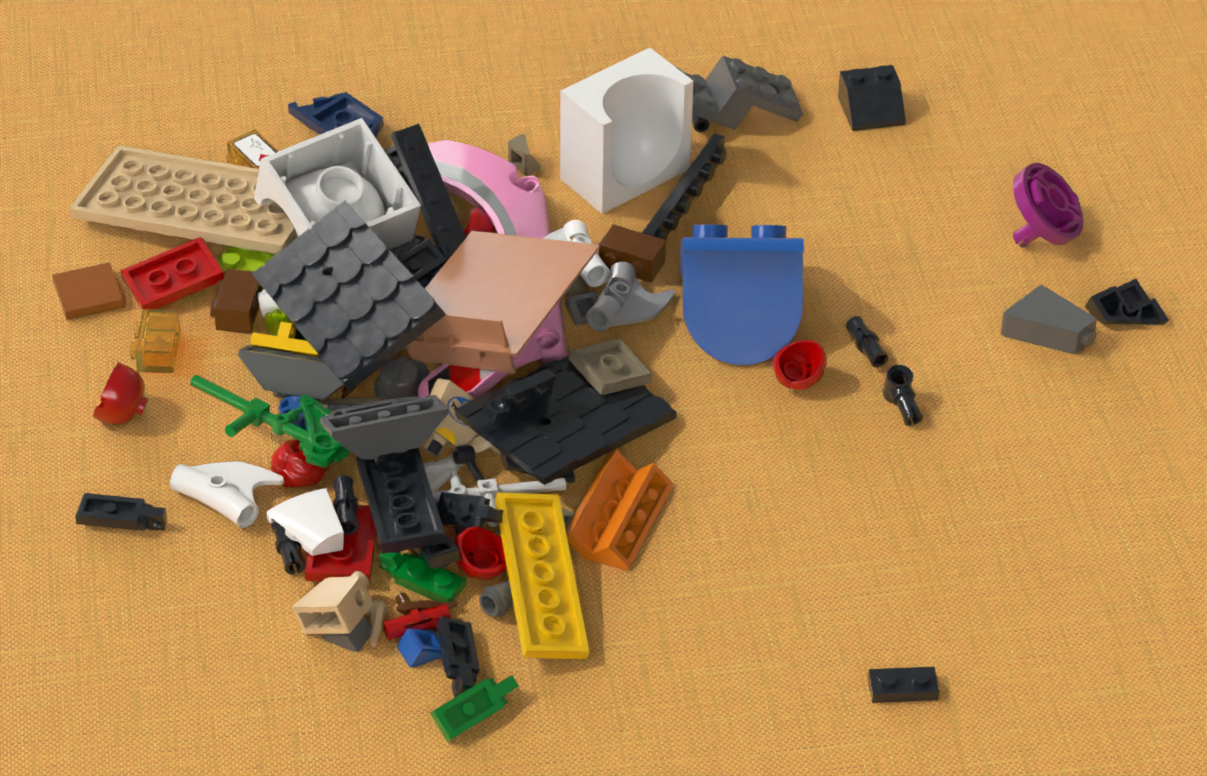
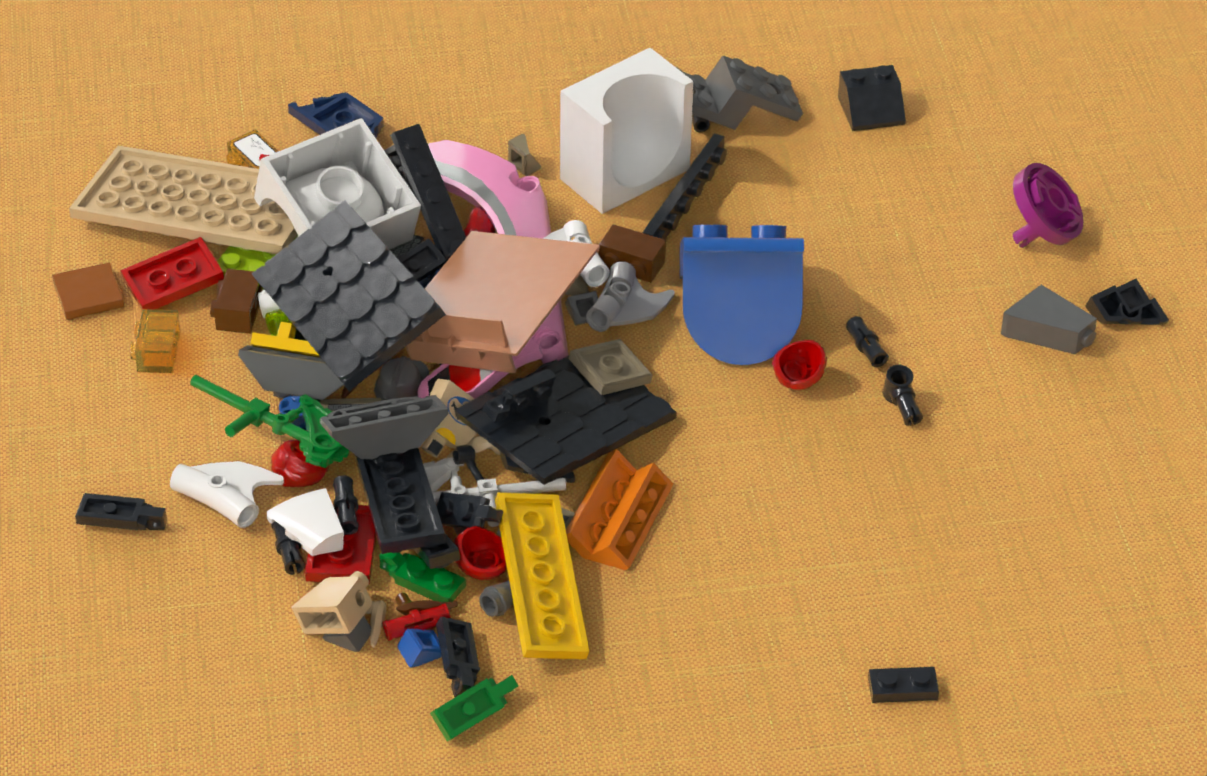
red cylinder [93,362,148,425] -> none

